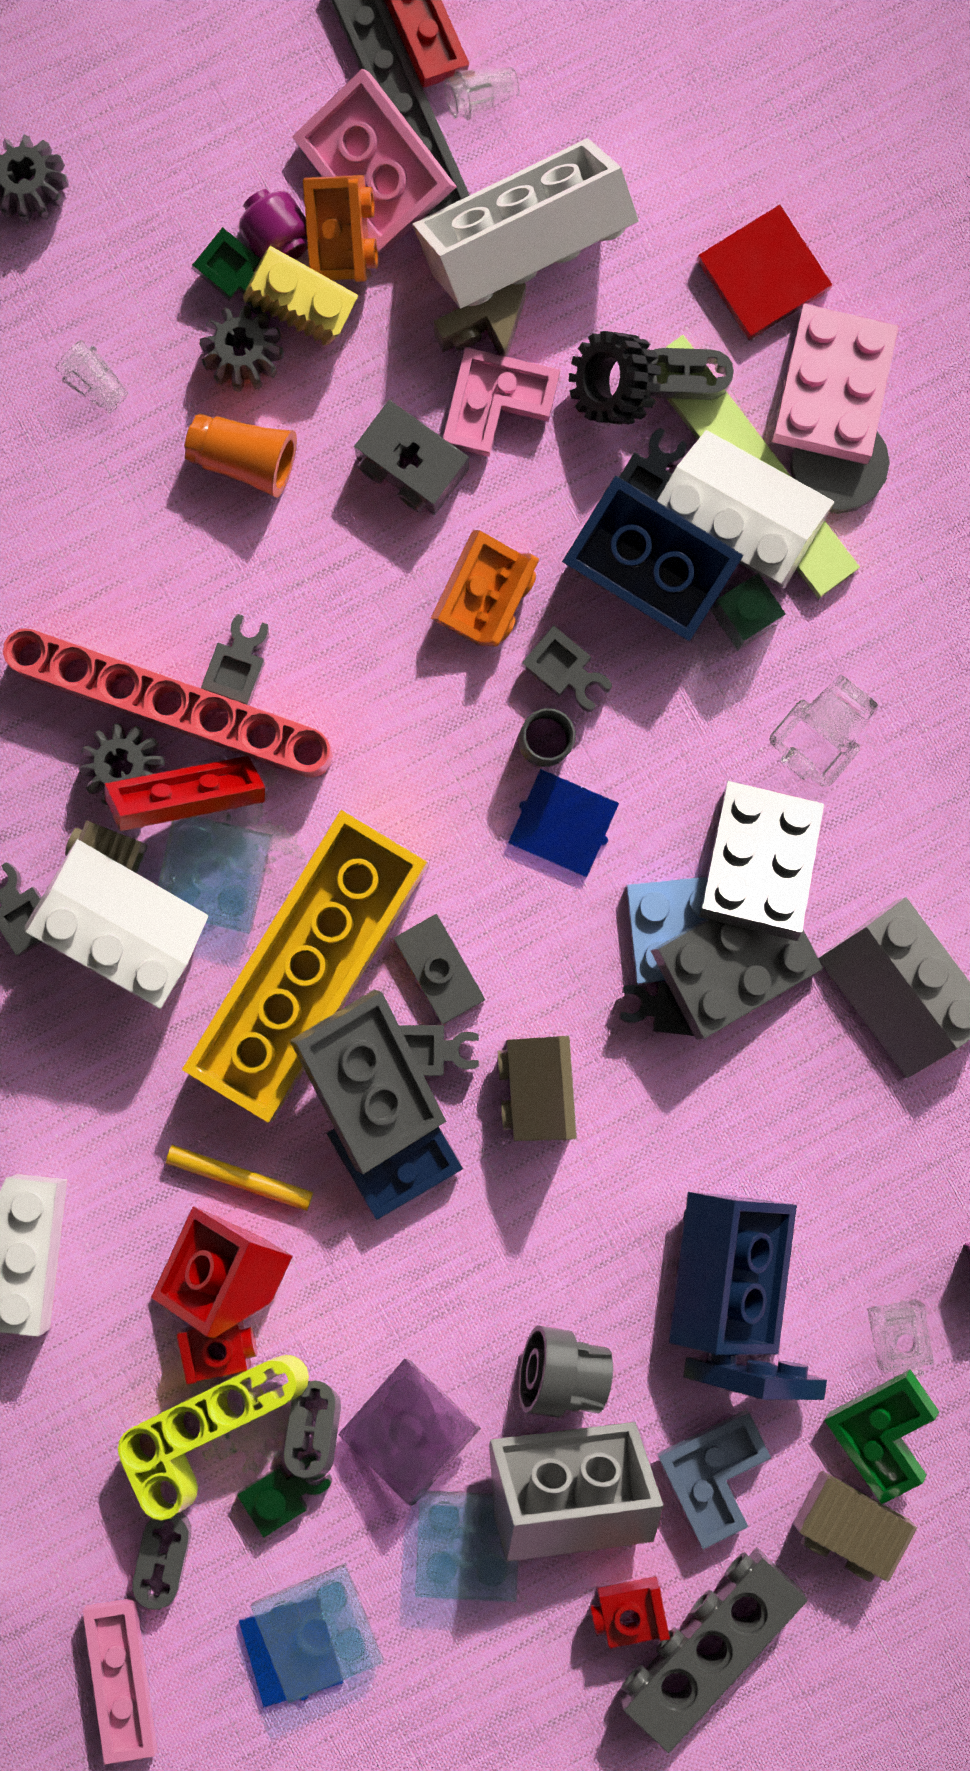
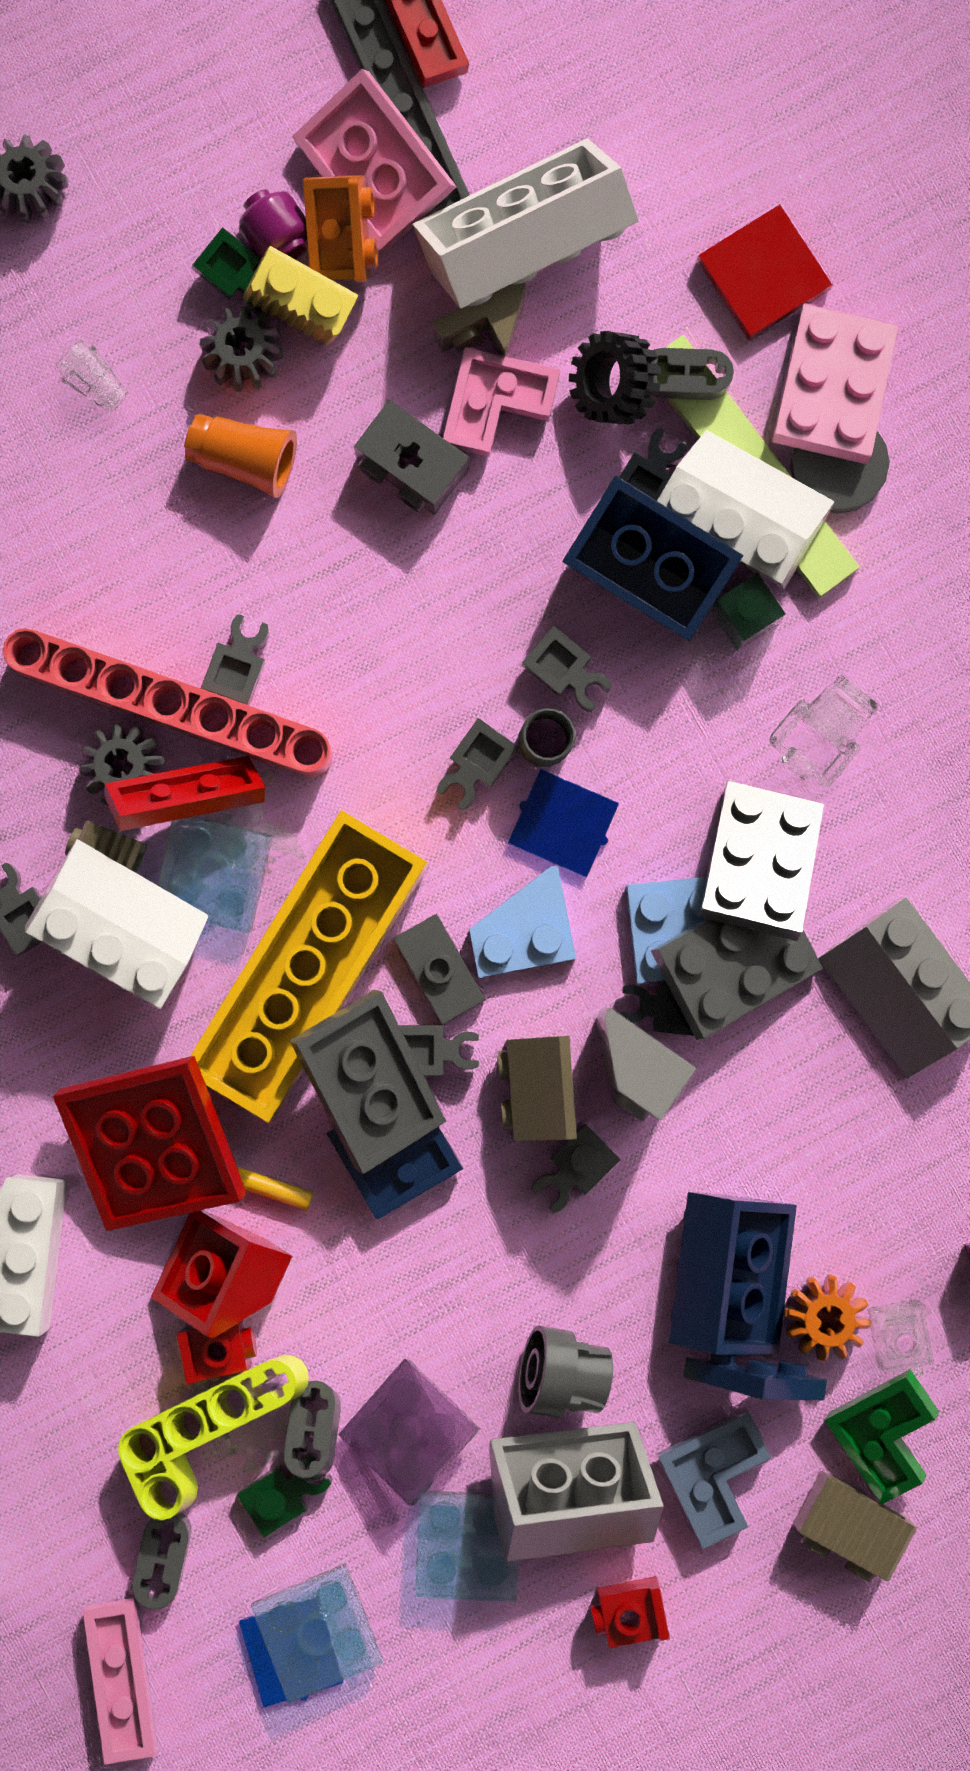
orange bracket [430,530,539,647] -> none
clear cone [444,66,520,120] -> none
dark grey brick [620,1547,808,1753] -> none
none -> red plate [53,1055,247,1231]
none -> dark grey plate [436,718,520,810]
none -> light blue wing [469,865,576,978]
none -> dark grey plate [531,1123,621,1213]
none -> light grey slope [596,1008,697,1122]
none -> orange gear [783,1274,871,1362]

